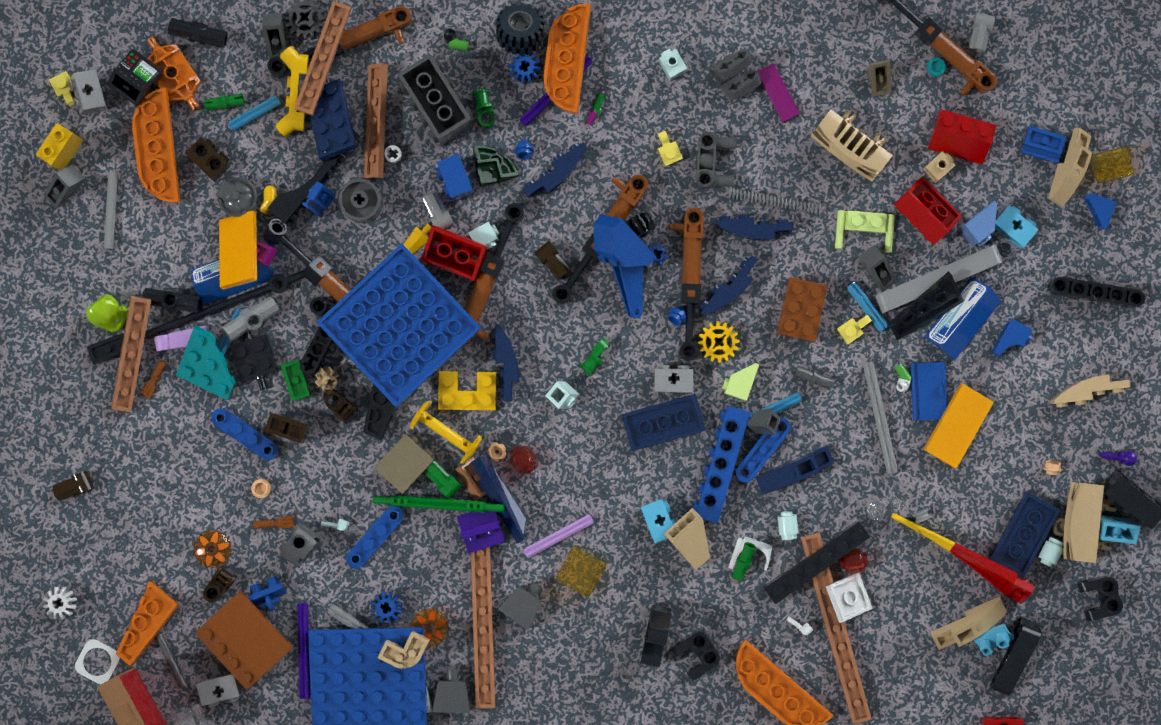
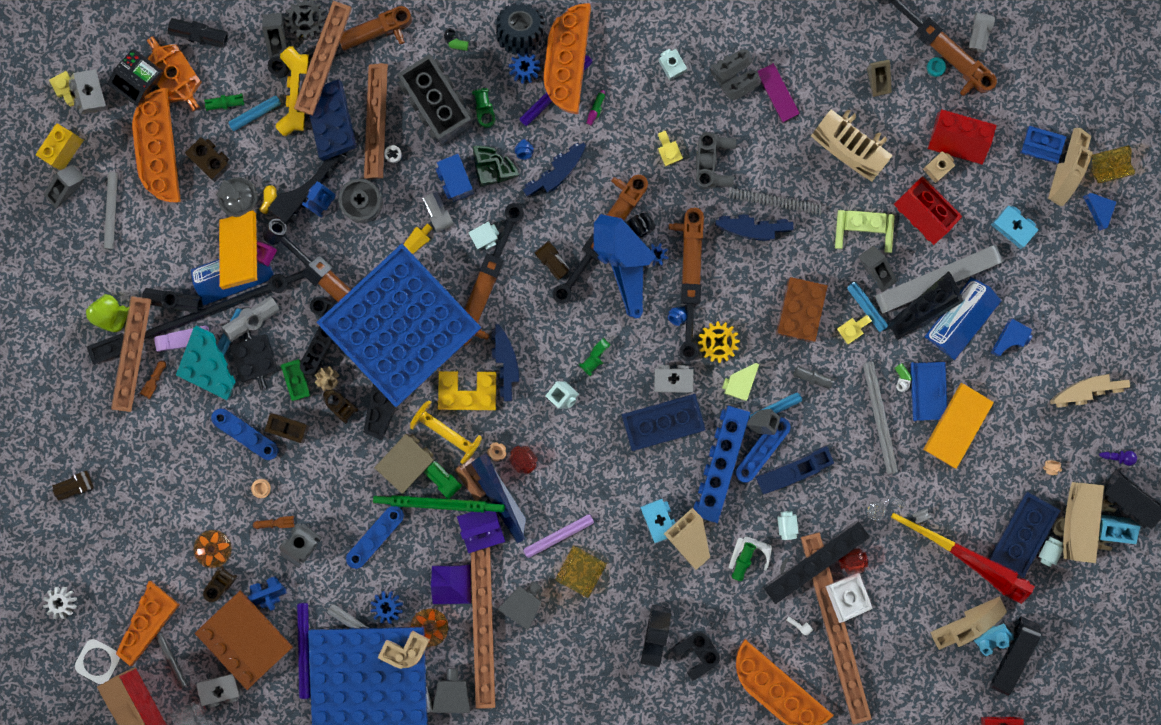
light aqua hand [321,519,349,531] -> none
red slope [421,225,487,281] -> none
dark blue slope [699,255,758,316] -> none
medium blue slope [958,201,997,246] -> none
black beam [1048,277,1145,308] -> none
black piece [1077,576,1123,621] -> none
none -> dark purple slope [431,565,471,604]

